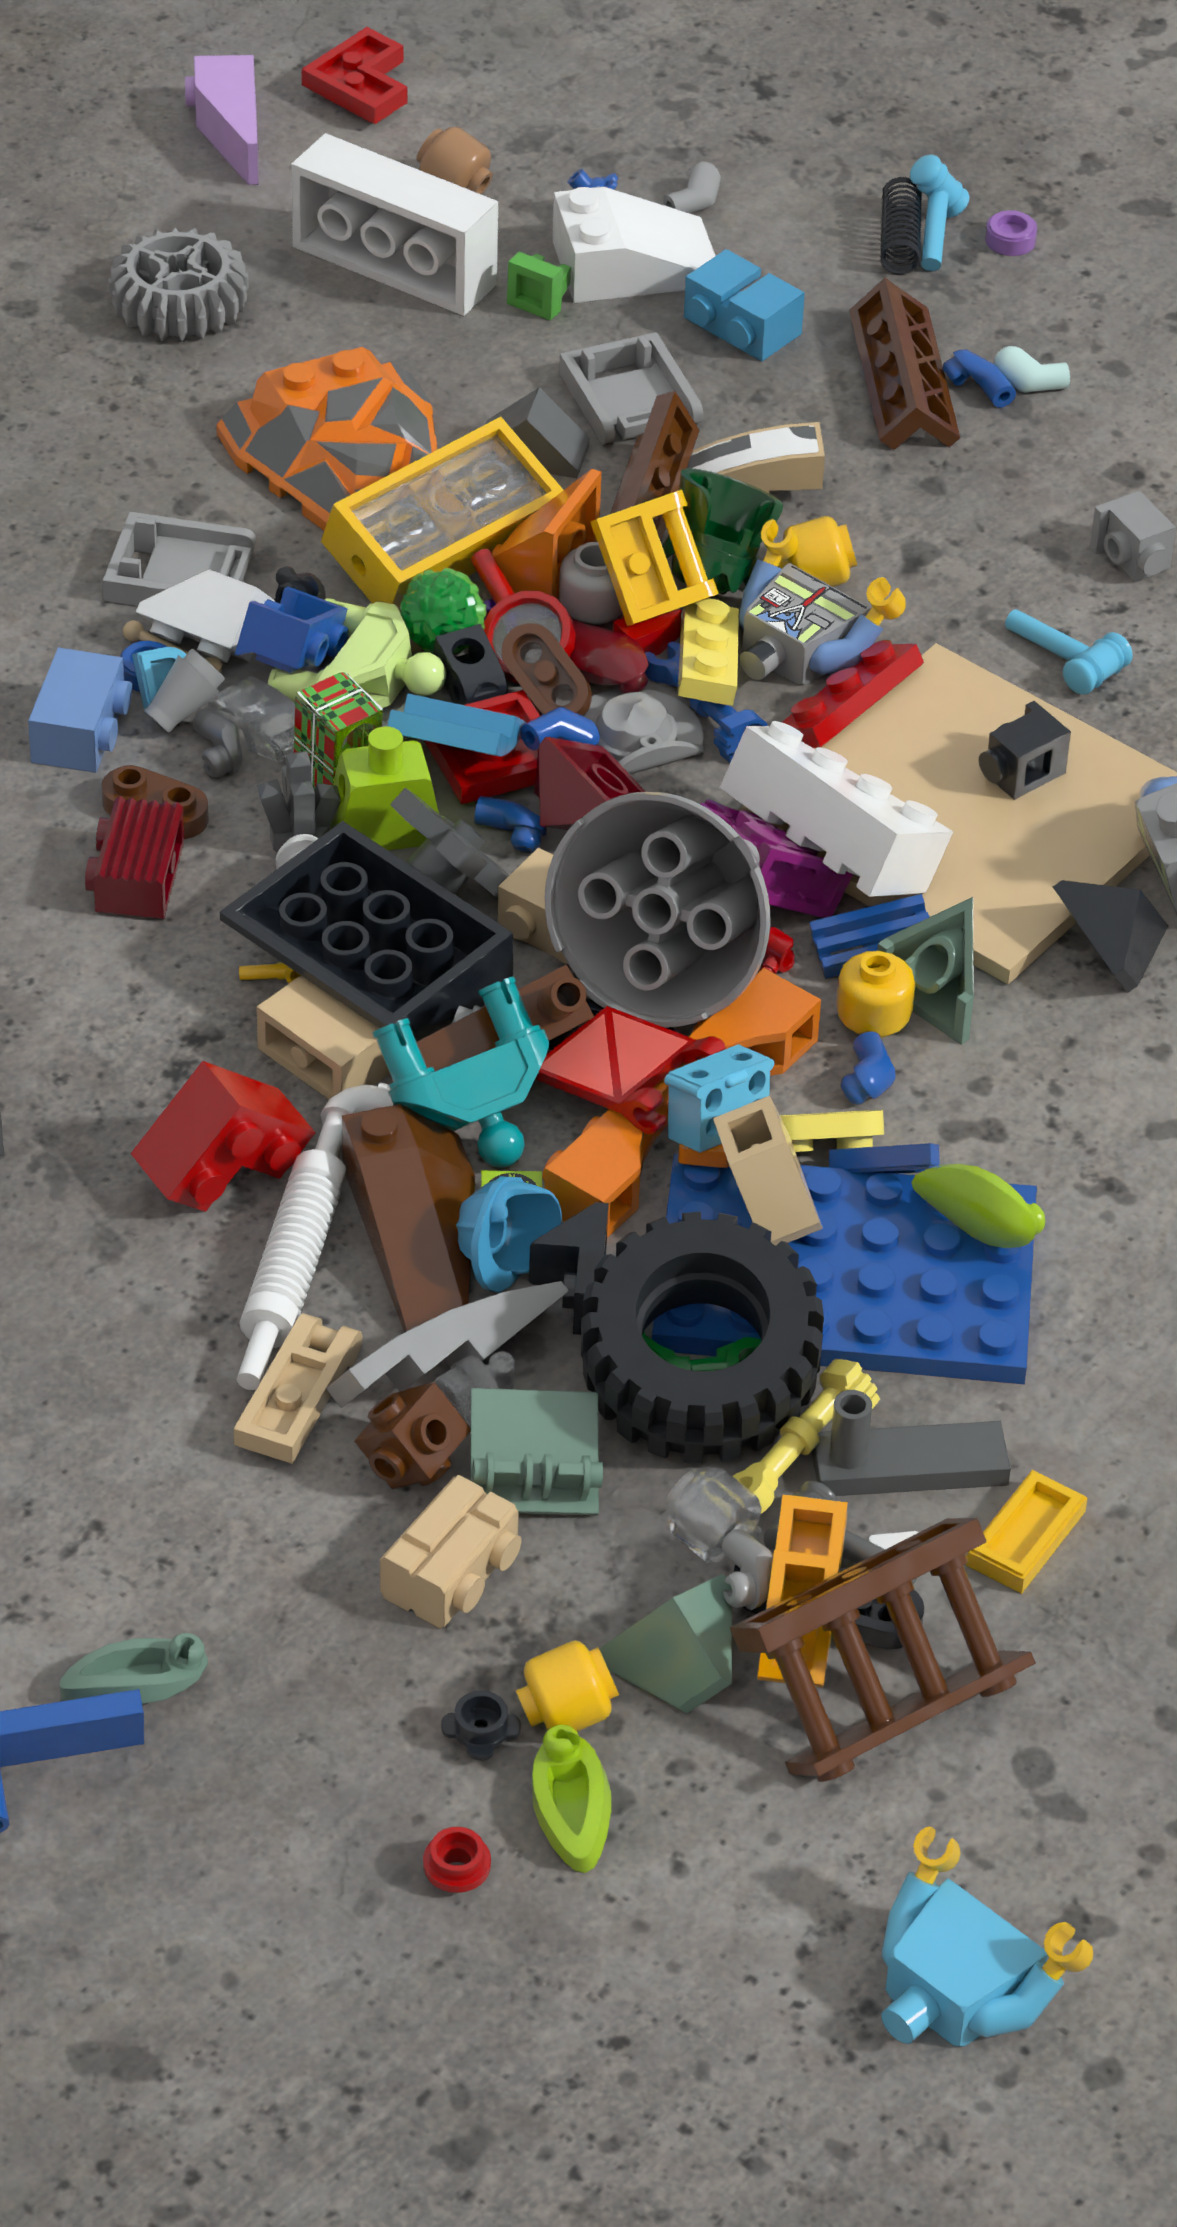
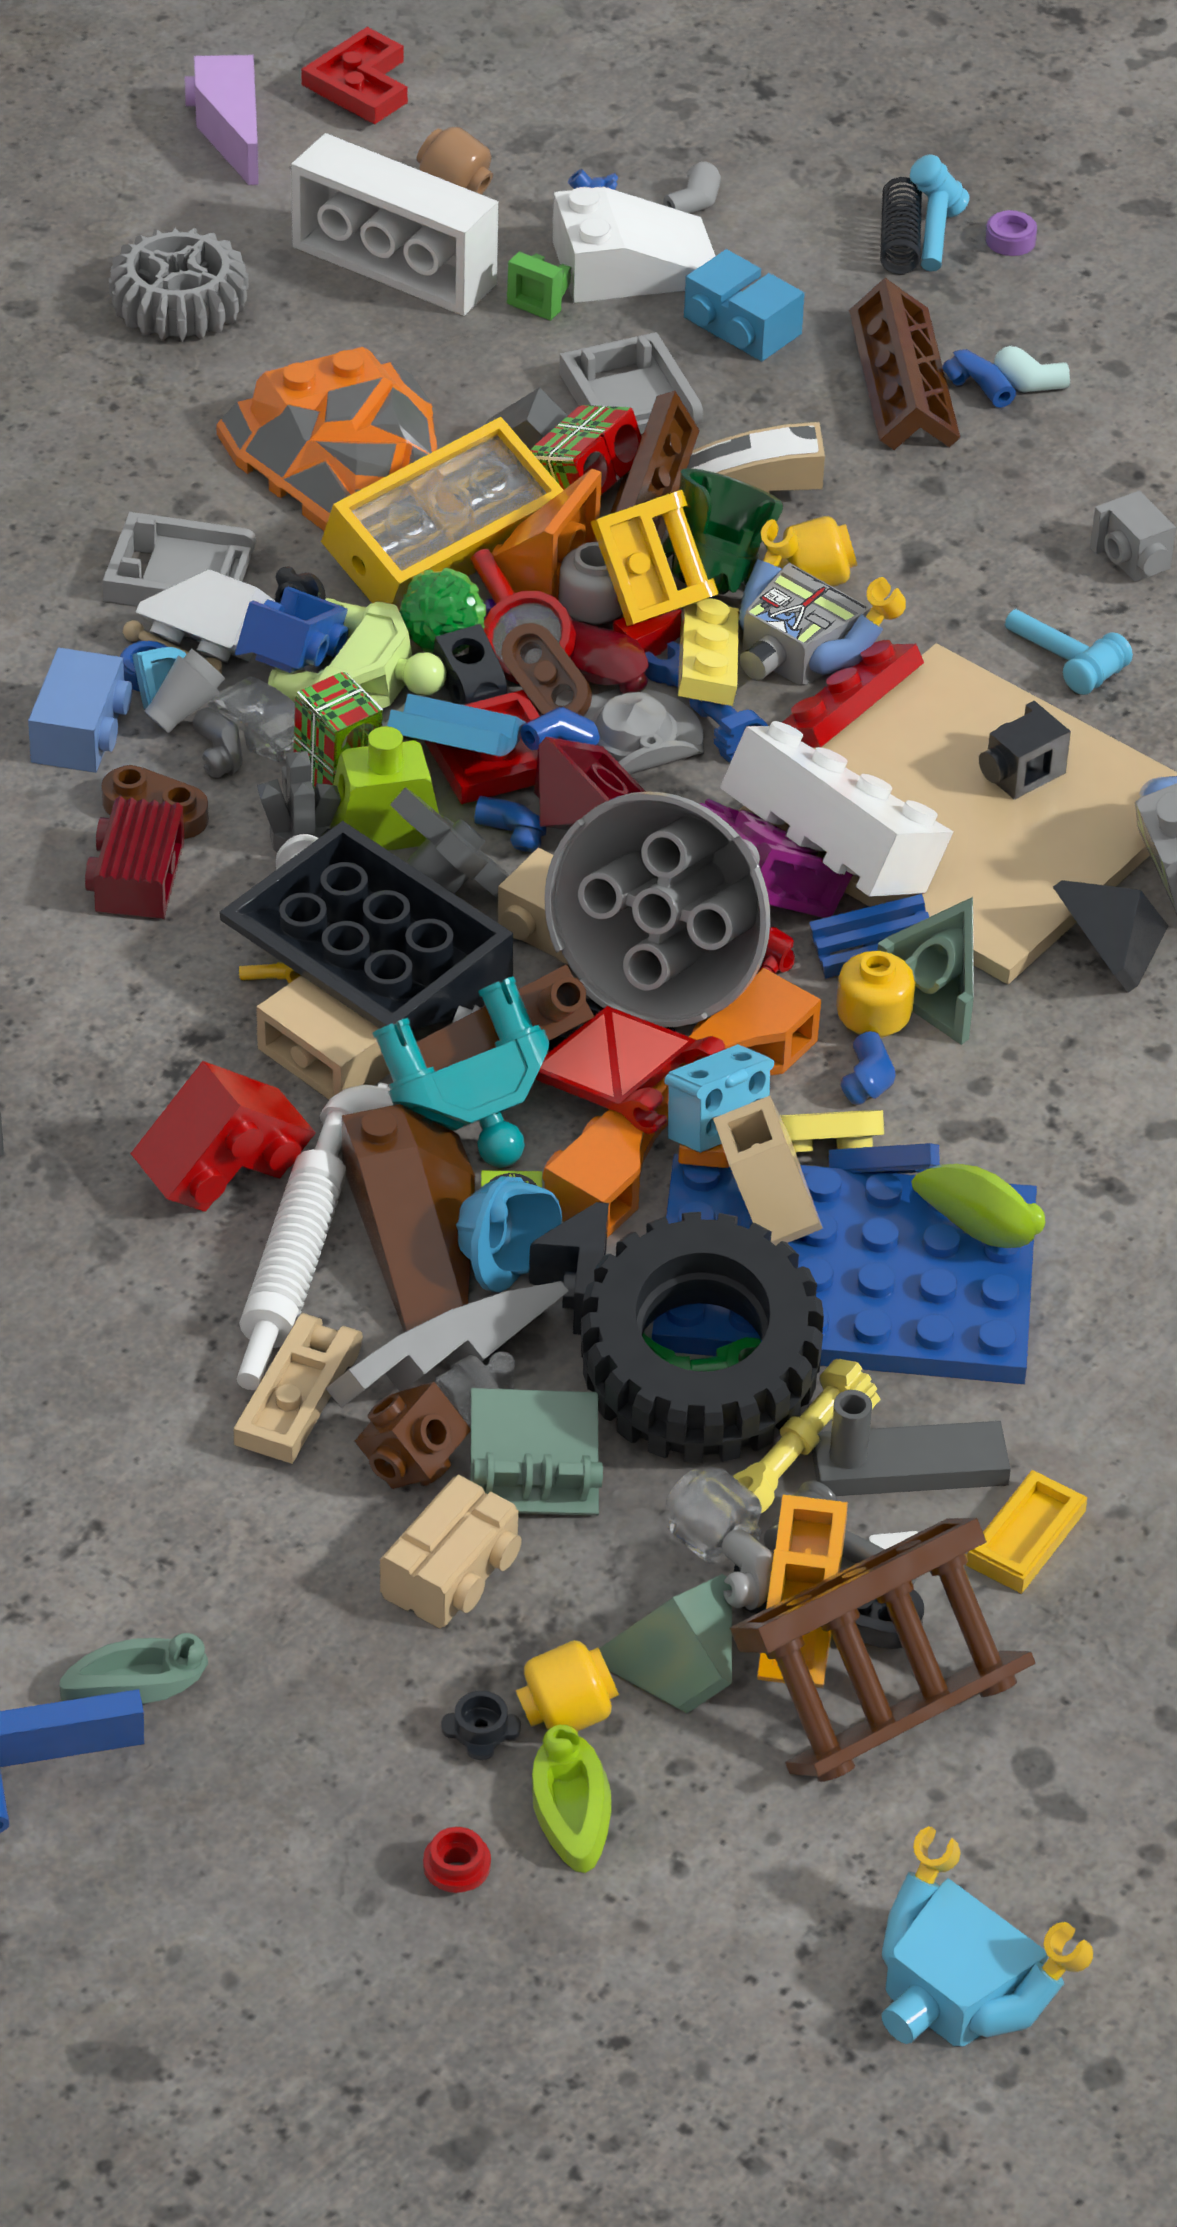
none -> piece [530,405,642,495]

